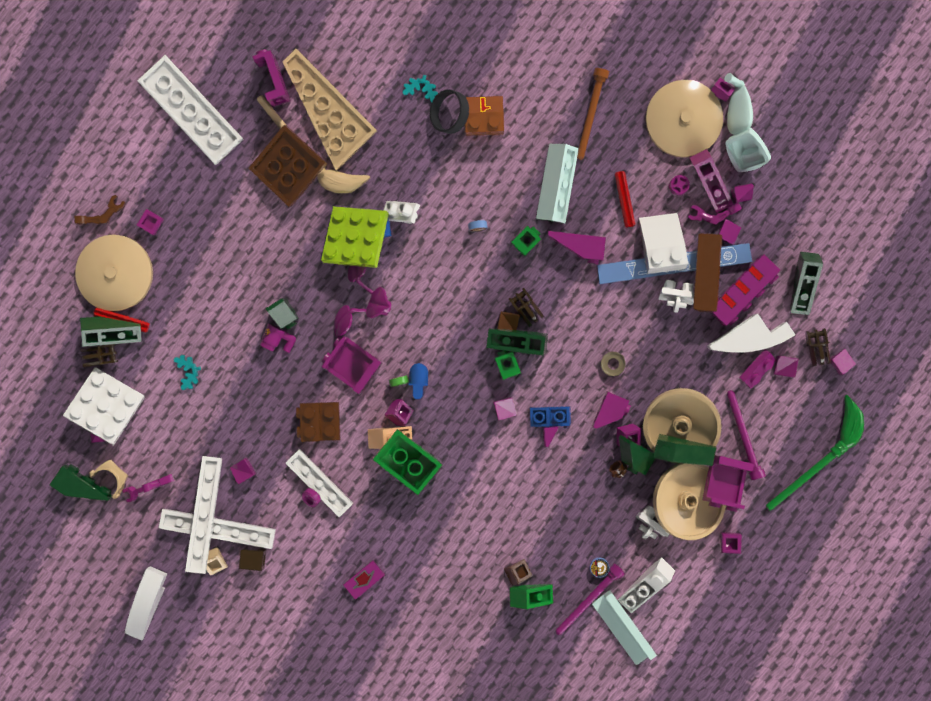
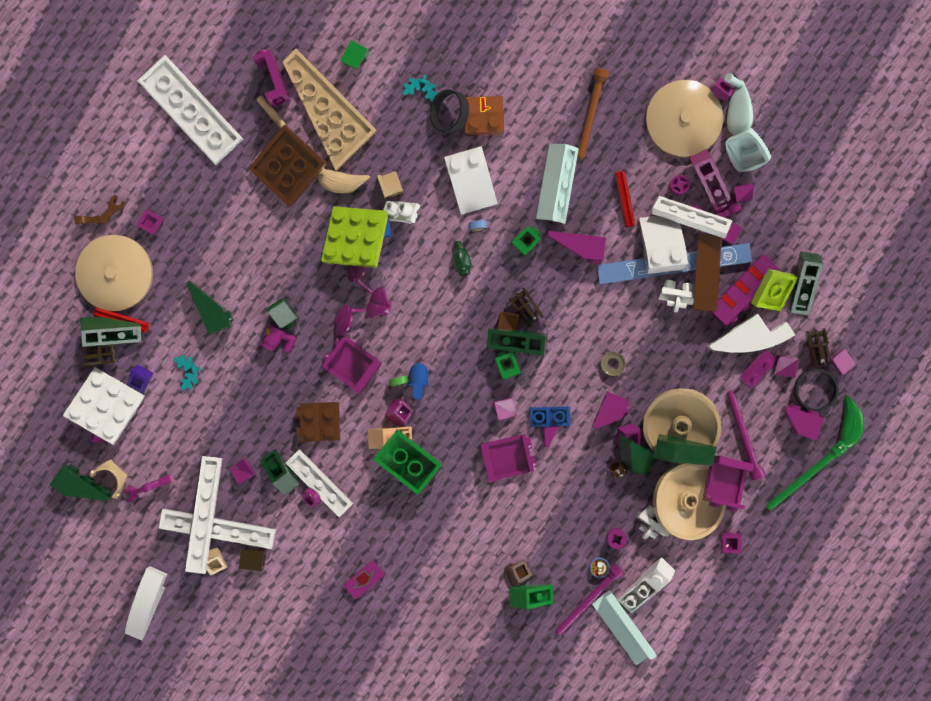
none -> dark purple slope [126,365,153,393]
none -> dark green slope [186,281,234,335]
none -> dark green slope [260,449,300,495]
none -> green panel [340,40,369,70]
none -> tan panel [377,171,404,199]
none -> white slope [444,146,498,215]
none -> dark green plant [452,241,472,276]
none -> magenta panel [480,434,537,482]
none -> magenta wheel [606,528,627,549]
none -> white plate [652,196,732,239]
none -> lime plate [751,269,798,312]
none -> magenta slope [782,403,824,440]
none -> black tyre [794,369,839,411]

